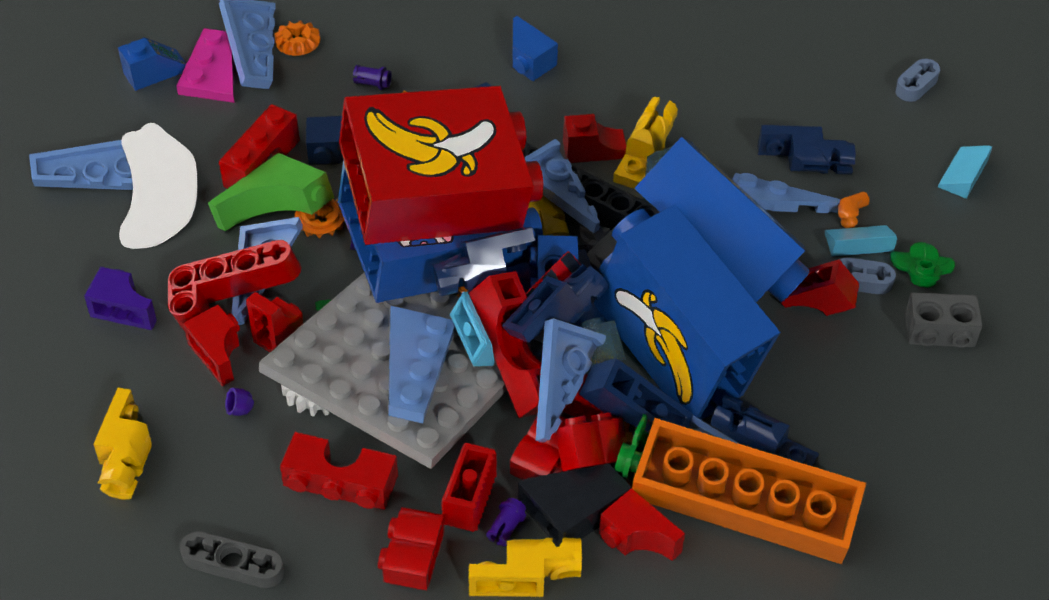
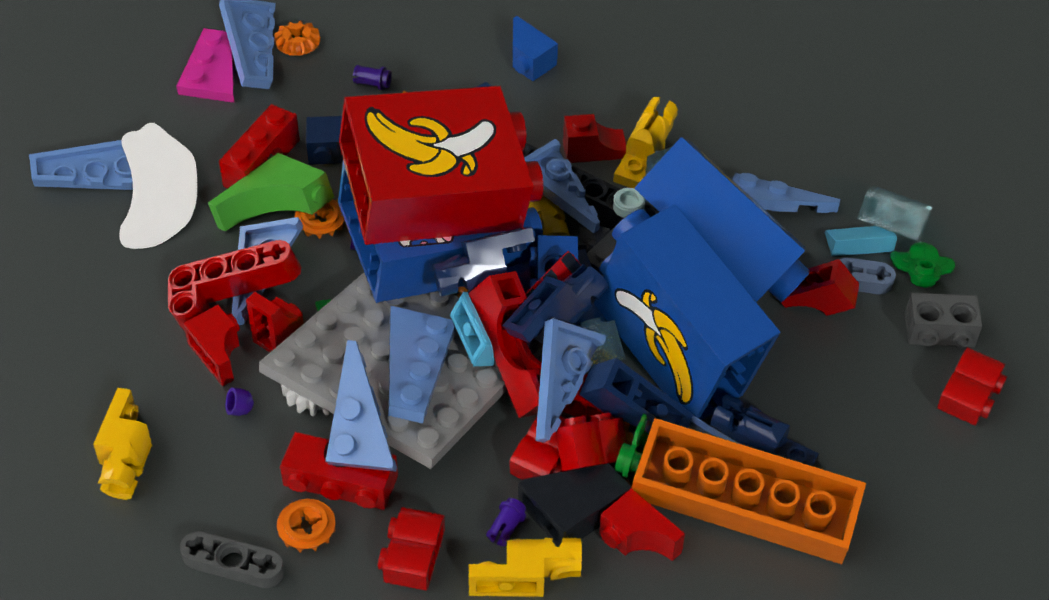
dark purple arch [84,267,157,330] -> none
blue slope [118,38,186,91] -> none
red brick [441,443,497,532] -> none
dark blue plate [757,125,856,175] -> none
orange arm [838,191,870,228] -> none
sand blue beam [895,59,940,102] -> none
medium azure slope [938,145,992,199] -> none
none -> orange gear [277,499,335,553]
none -> medium blue wing [325,340,397,472]
none -> light aqua tile [613,188,645,218]
none -> clear light blue brick [857,186,933,241]
none -> red brick [937,347,1008,426]

